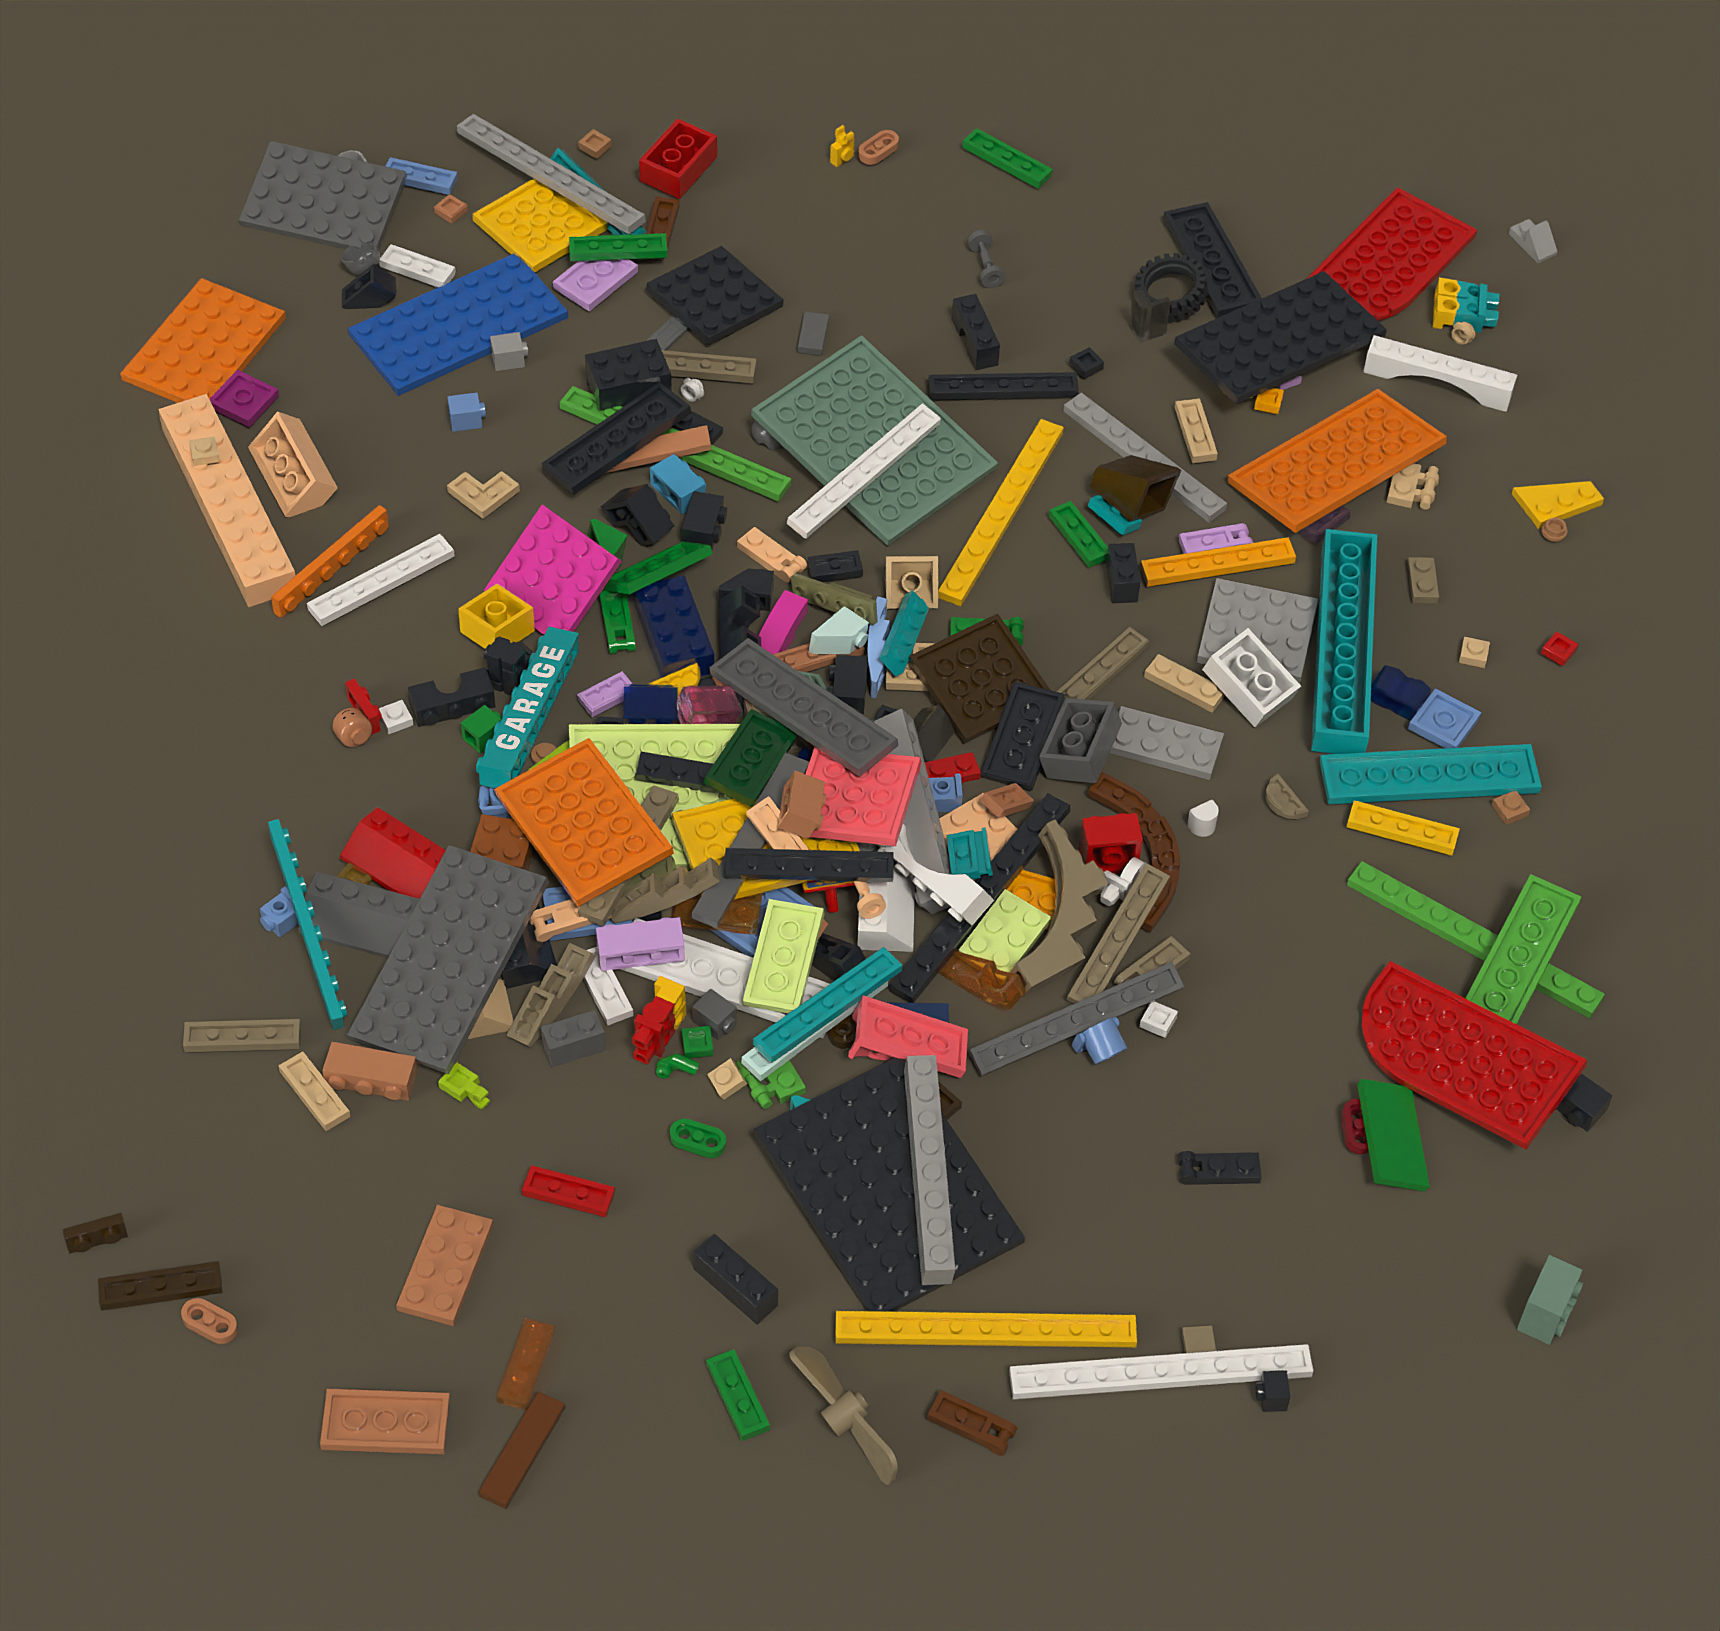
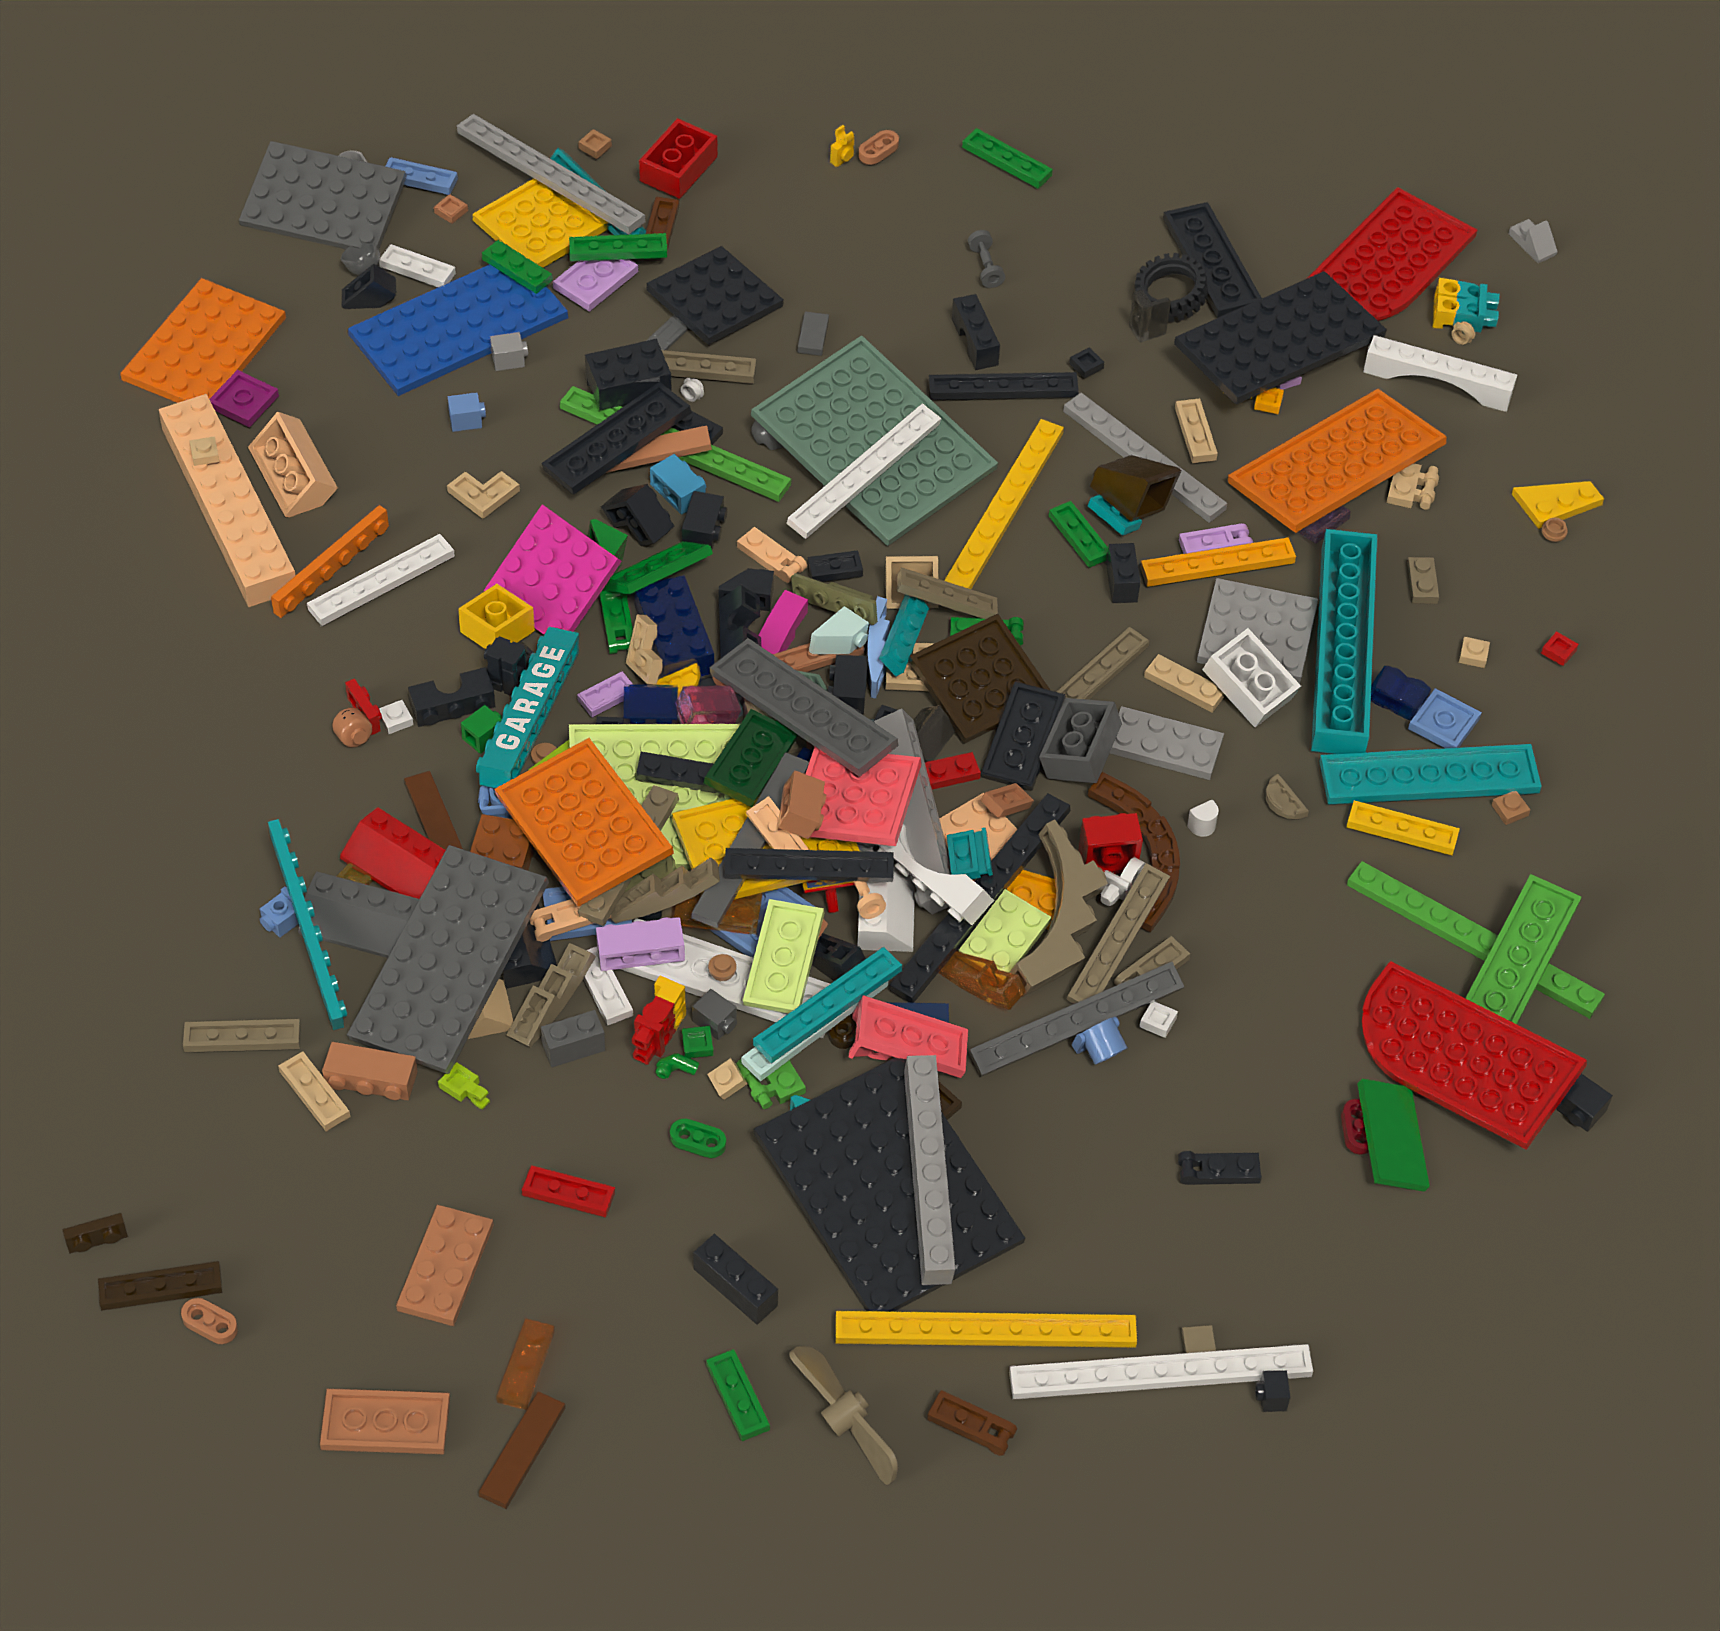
medium blue brick [929,774,963,812] -> none
sand green brick [1517,1255,1584,1345] -> none
none -> reddish brown tile [404,770,463,850]
none -> green plate [482,240,553,294]
none -> tan plate [625,614,662,684]
none -> medium nougat plate [708,954,737,981]
none -> dark tan plate [897,567,998,619]

